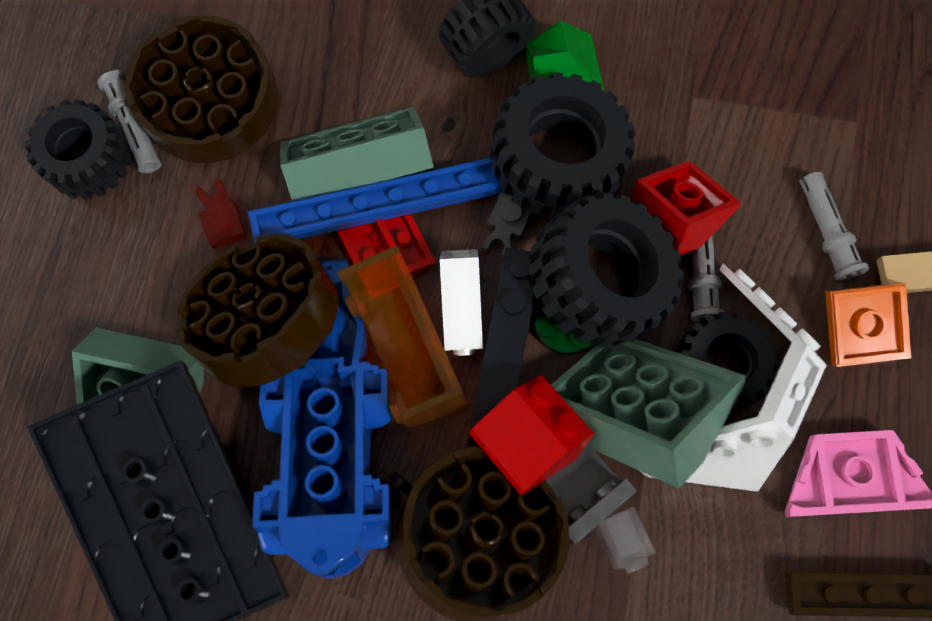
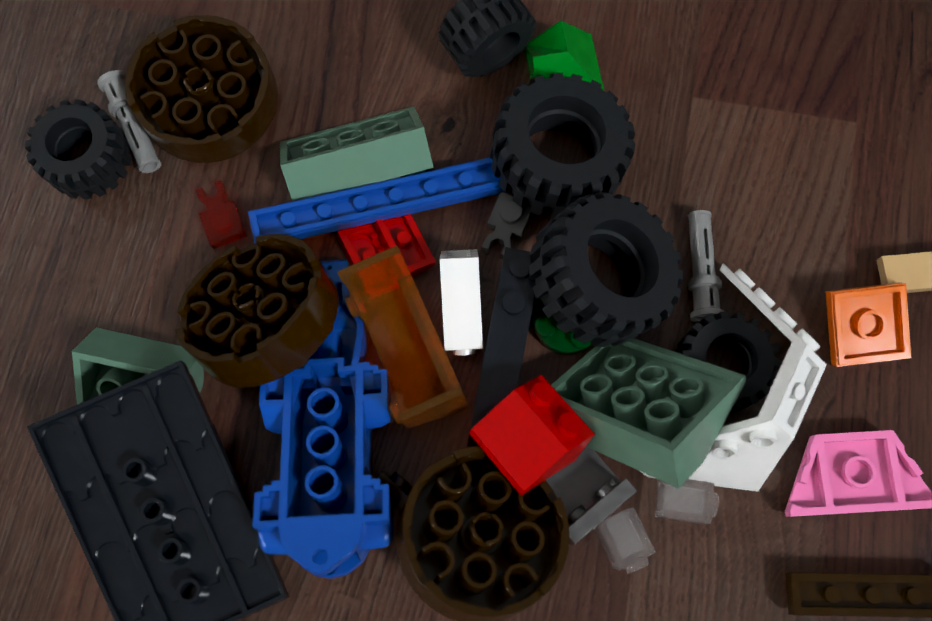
red slope [630,160,741,256] -> none
light grey pin [799,172,870,282] -> none
none -> clear brick [655,479,719,525]

